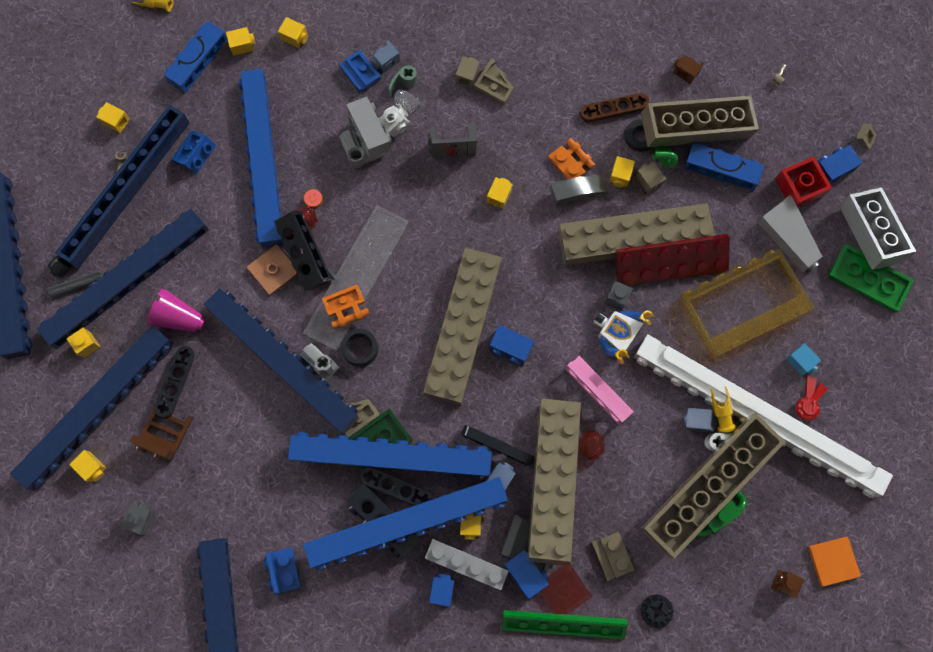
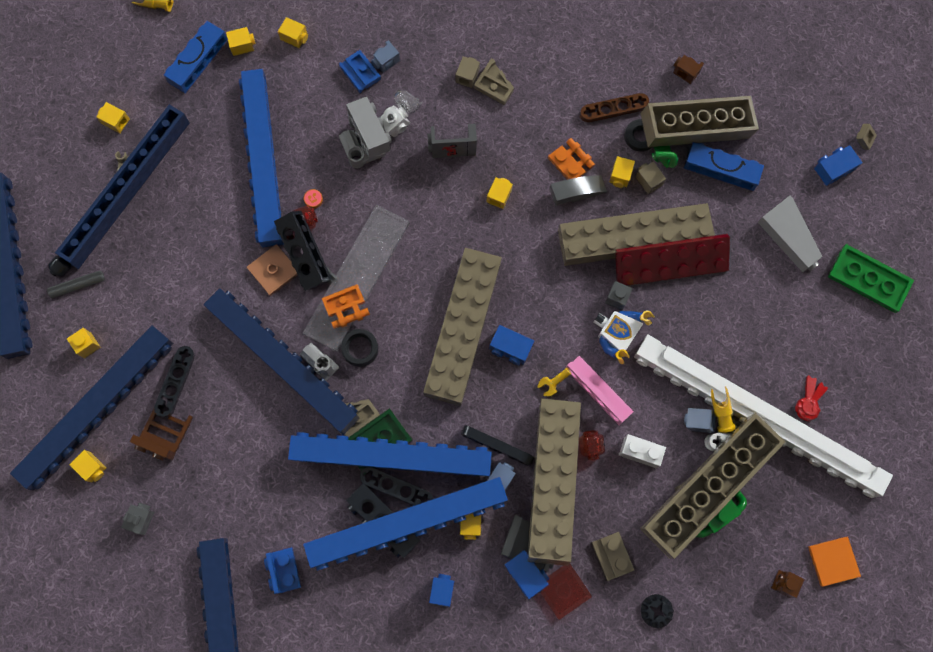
dark blue brick [36,209,209,350] -> none
dark pink cone [147,289,205,333] -> none
blue bracket [171,130,216,174] -> none
sand green panel [388,65,417,98] -> none
light grey brick [425,539,508,590] -> none
green tile [502,610,628,639] -> none
clear yellow window [678,249,816,360] -> none
dark tan hand [771,64,786,88] -> none
red brick [775,157,832,208] -> none
dark azure brick [786,343,821,376] -> none
light grey brick [839,187,916,270] -> none
none -> yellow bar [538,368,572,396]
none -> white brick [619,434,666,468]

